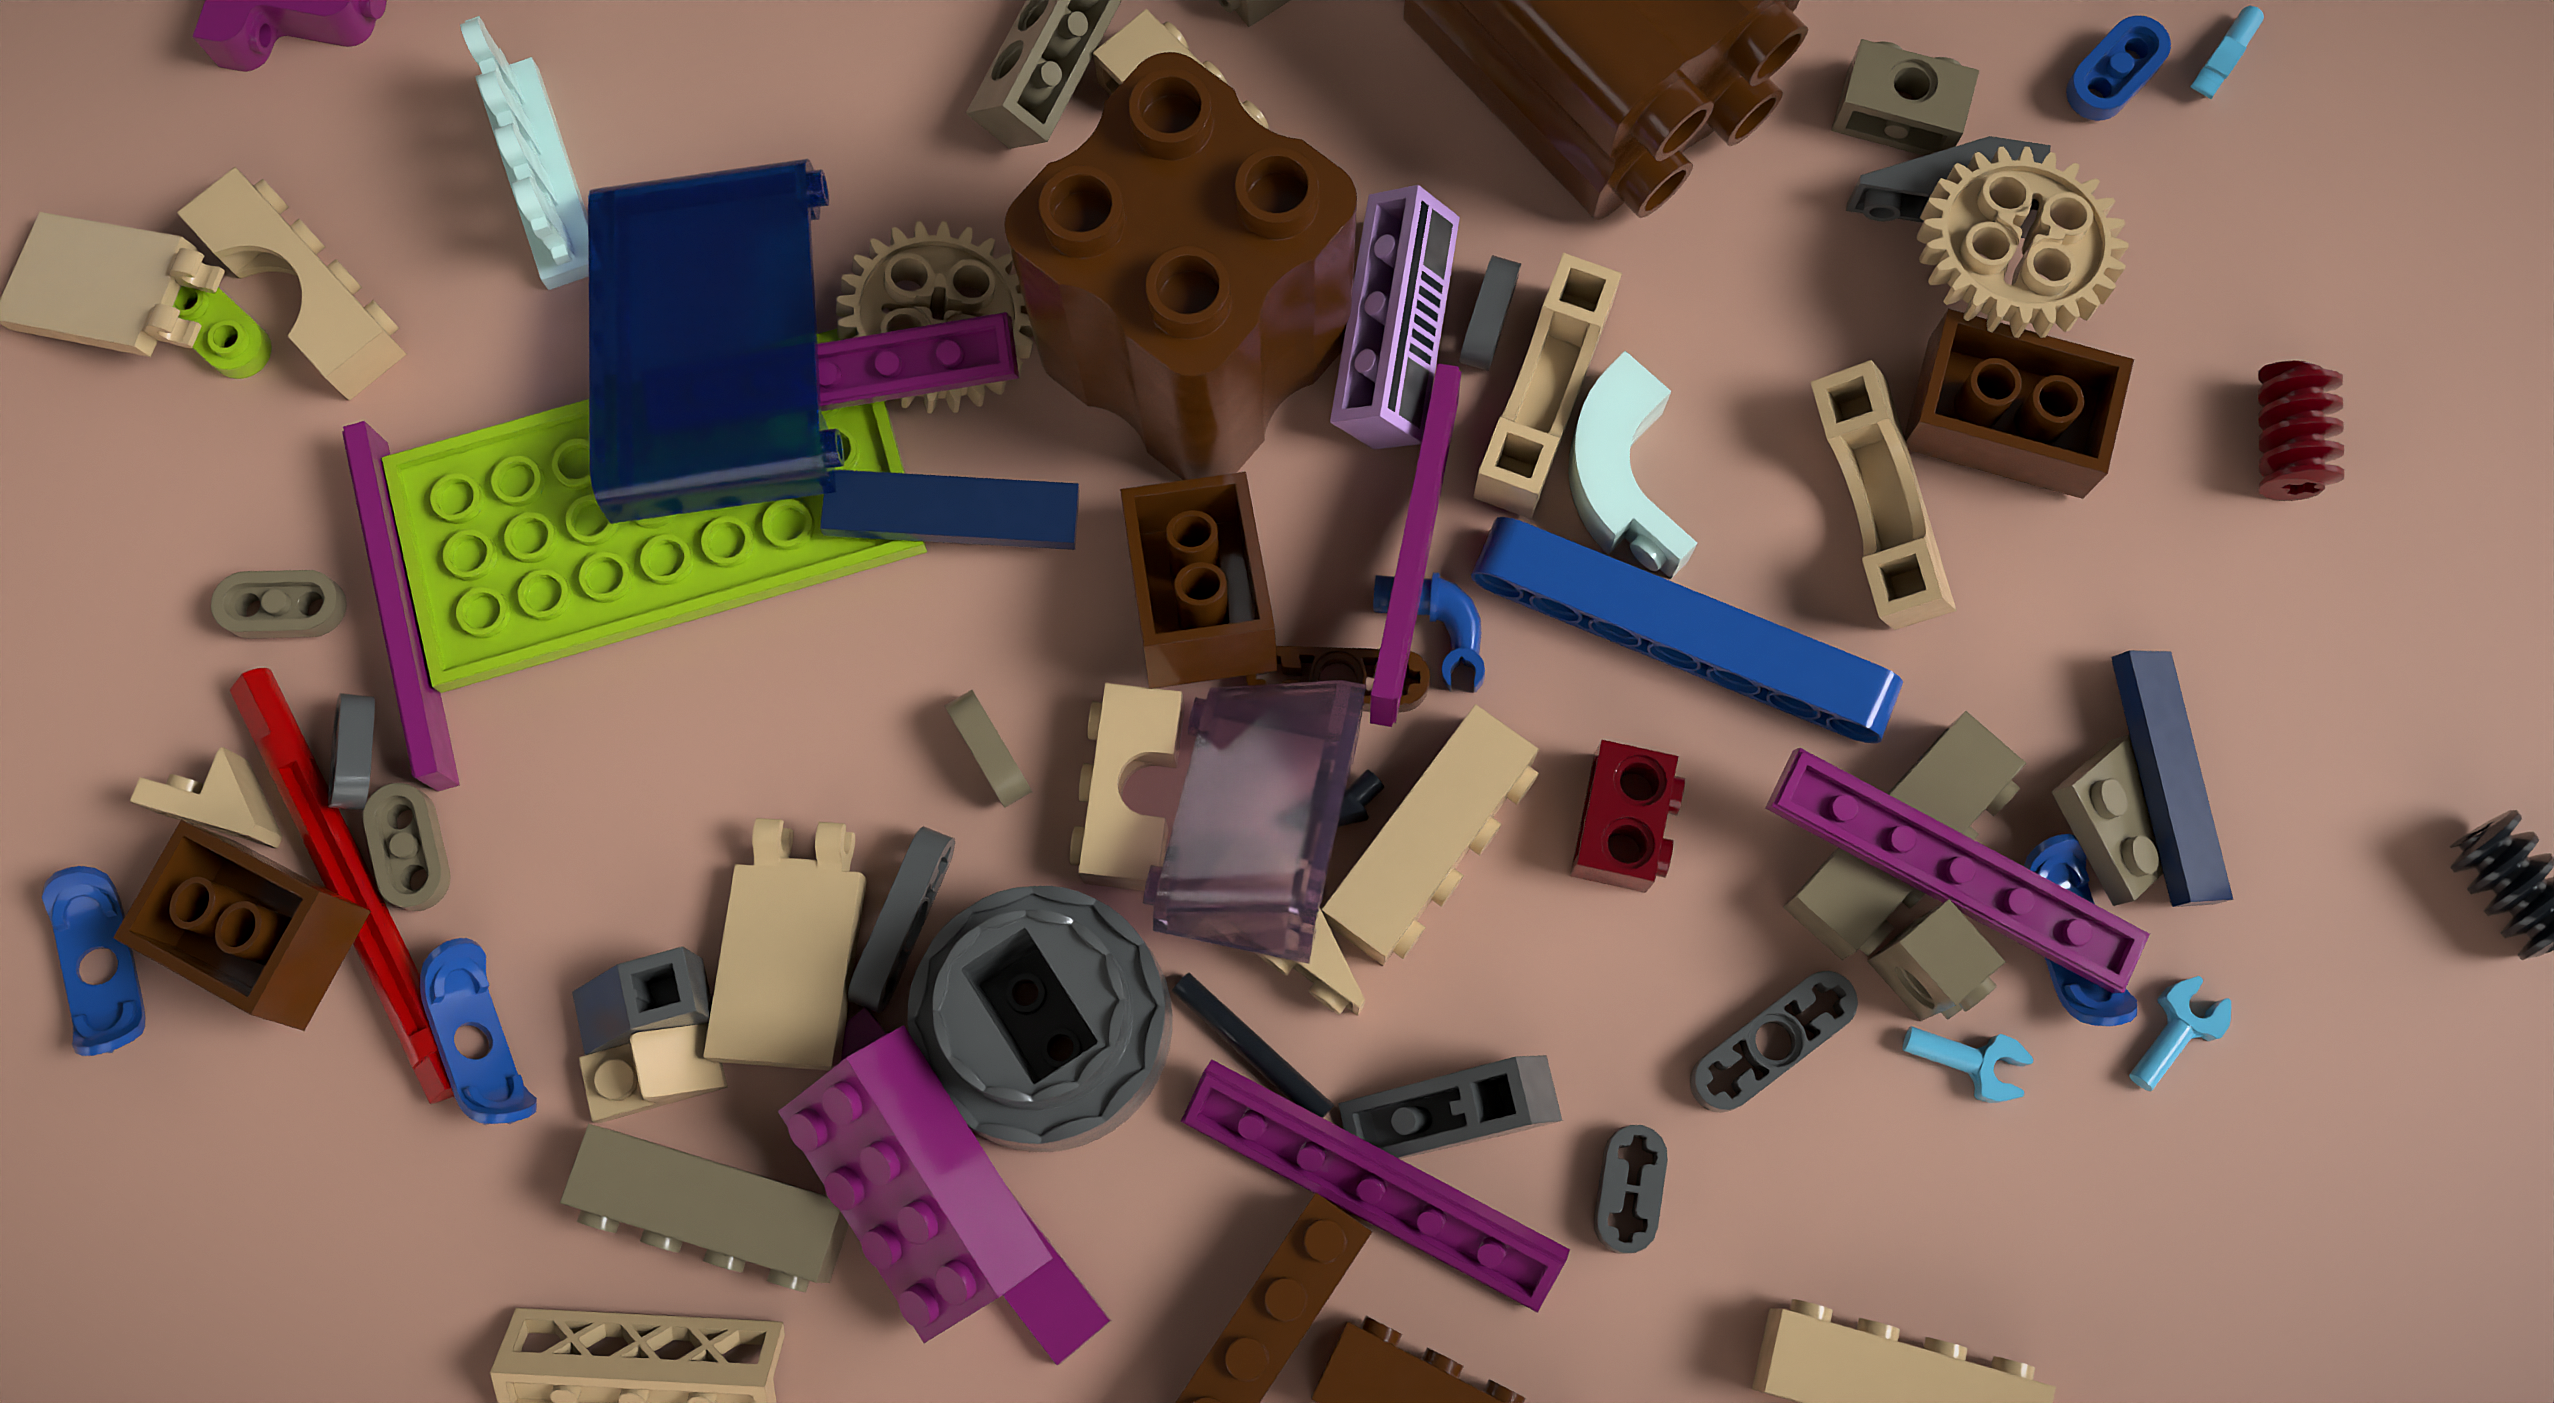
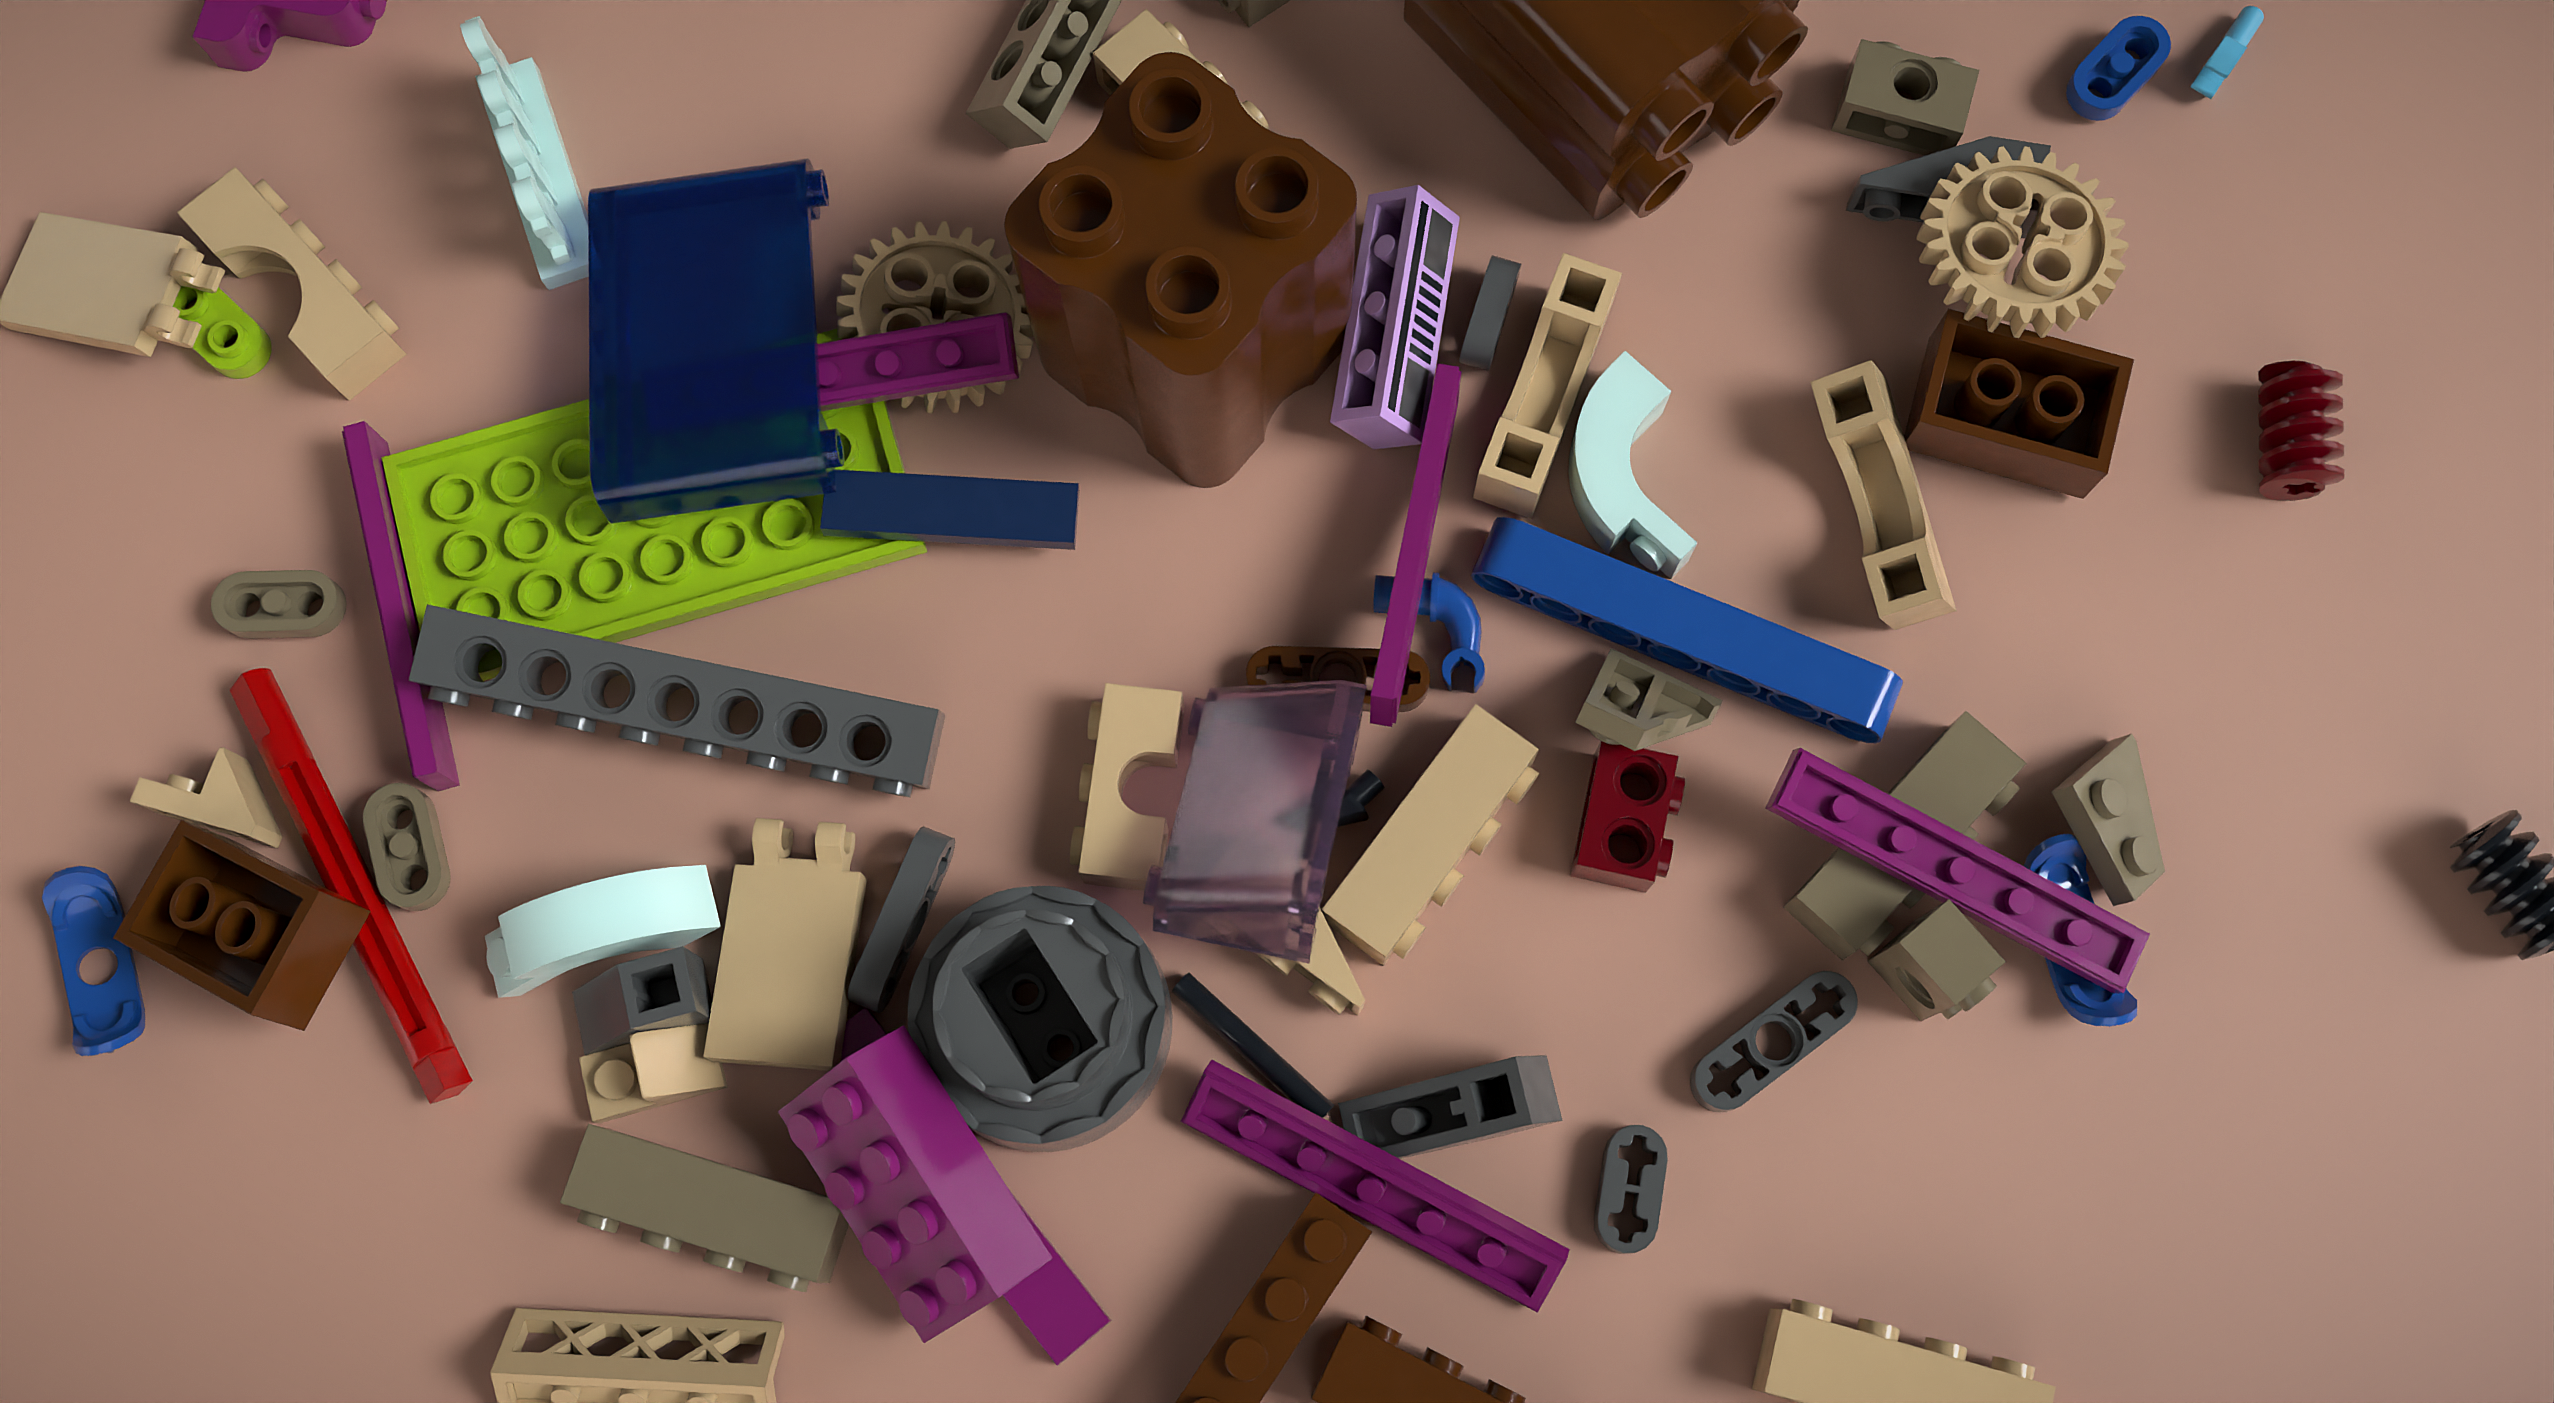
dark grey beam [328,693,375,810] -> none
blue piece [420,938,537,1125] -> none
dark tan beam [944,690,1032,808] -> none
reddish brown brick [1120,472,1277,689] -> none
medium azure bar [1902,1026,2034,1103] -> none
dark blue tile [2111,650,2234,907] -> none
medium azure bar [2129,976,2231,1091] -> none
none -> dark grey brick [408,604,945,798]
none -> light aqua arch [485,865,721,998]
none -> dark tan wing [1575,648,1723,751]

